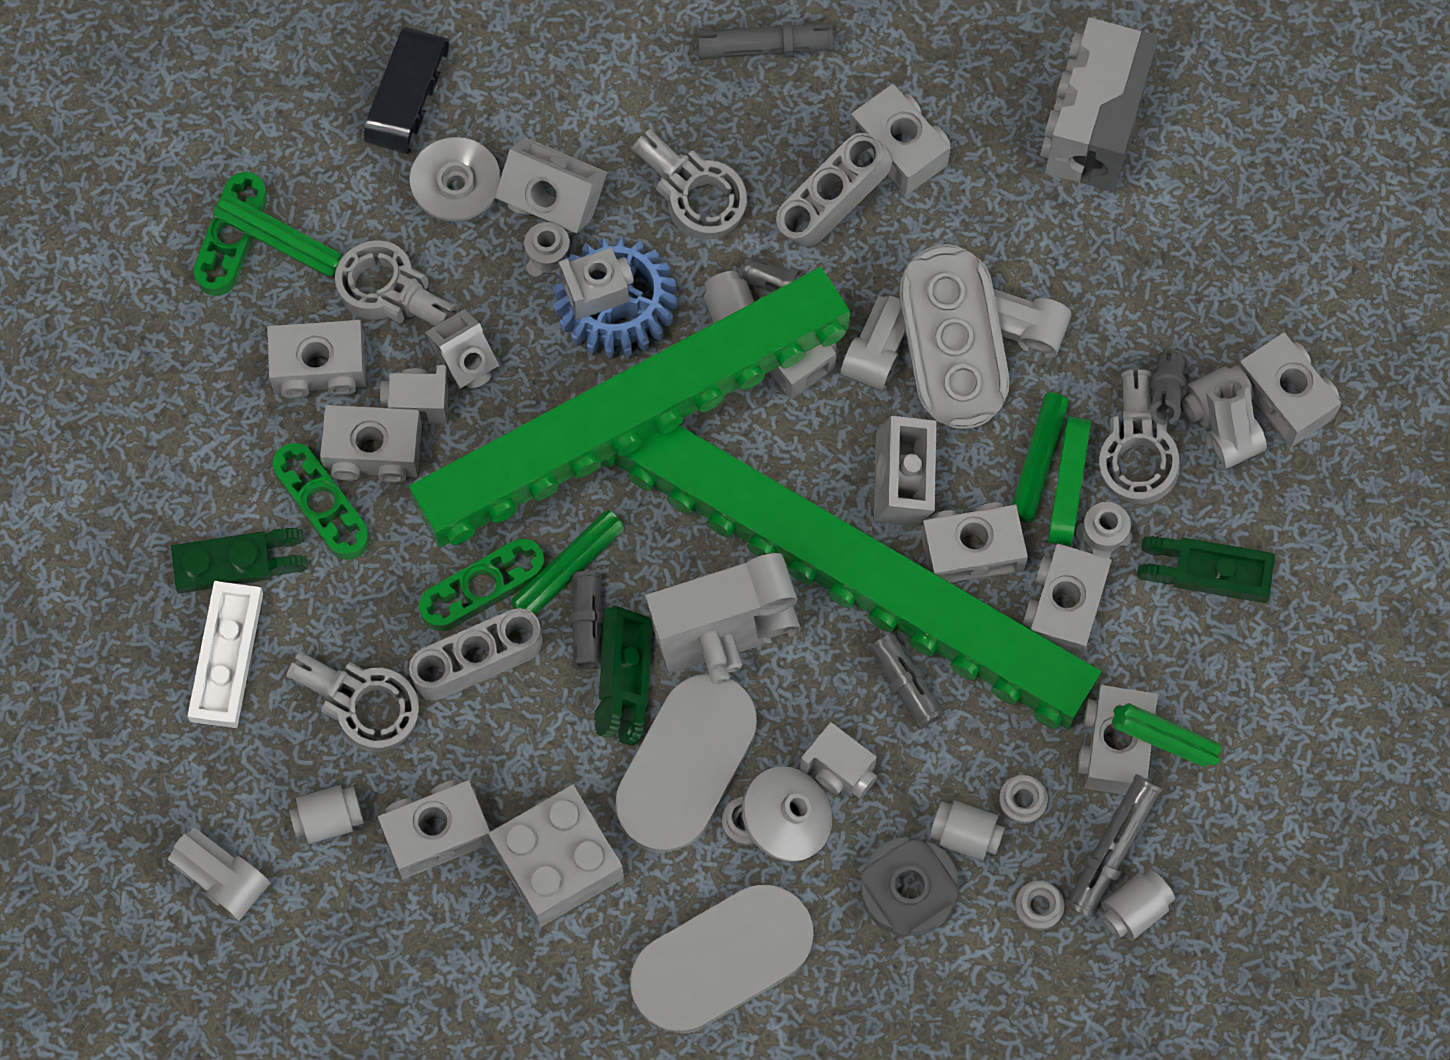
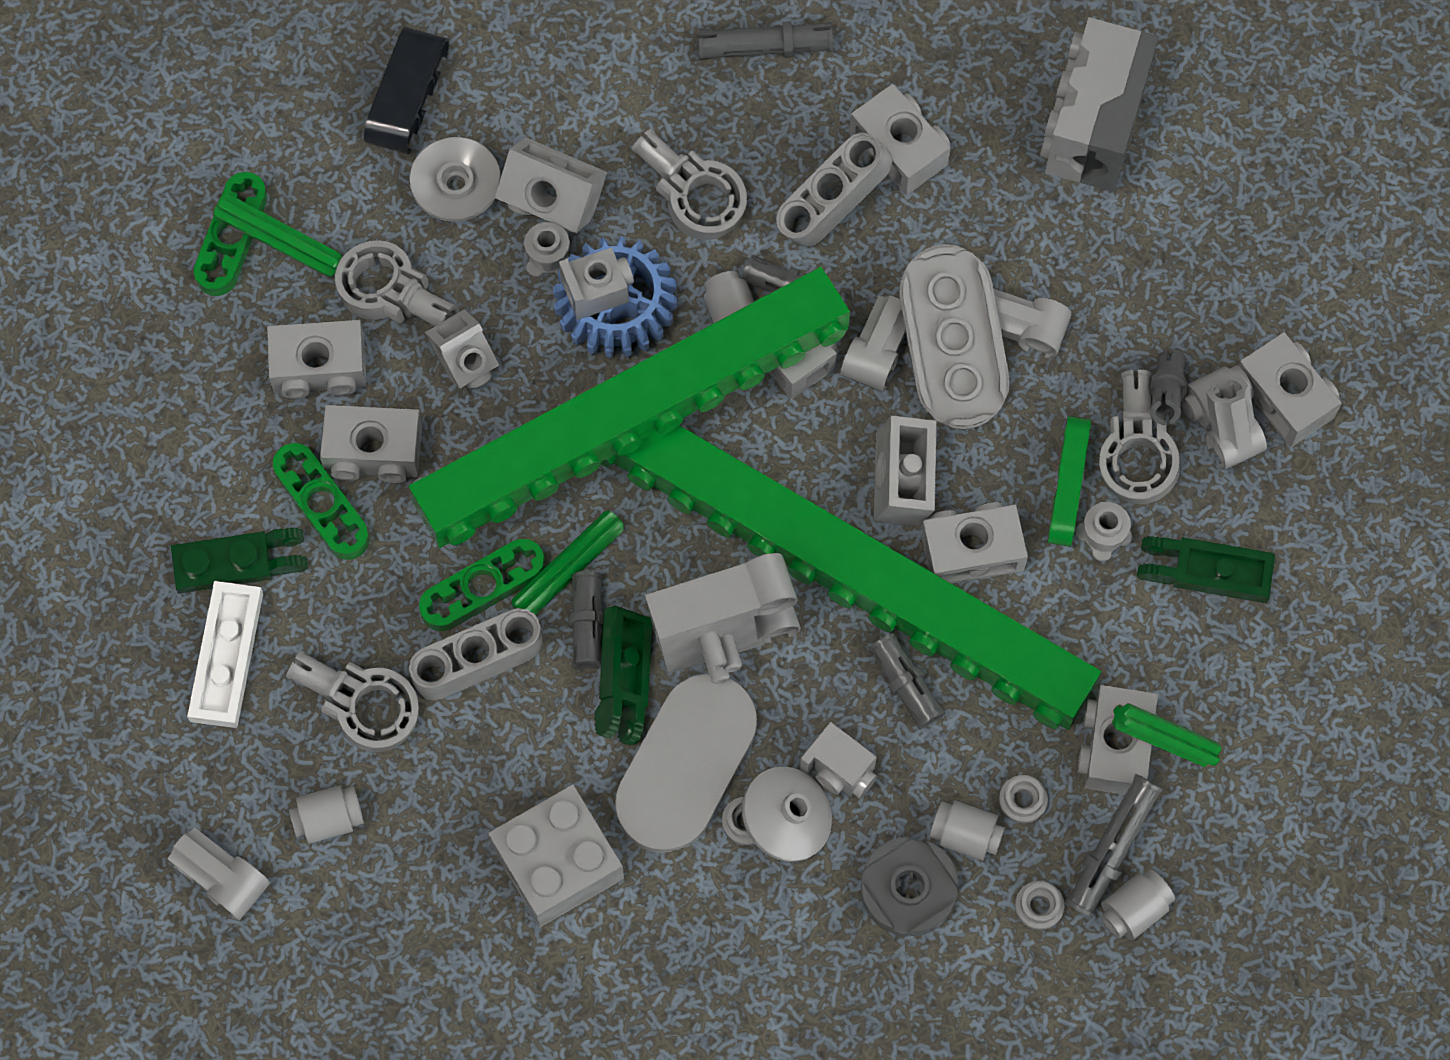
light grey brick [378,780,491,880] -> none
light grey brick [380,365,449,424] -> none
light grey tile [630,885,813,1033] -> none
green axle [1012,392,1069,523] -> none
light grey brick [1022,543,1112,659] -> none

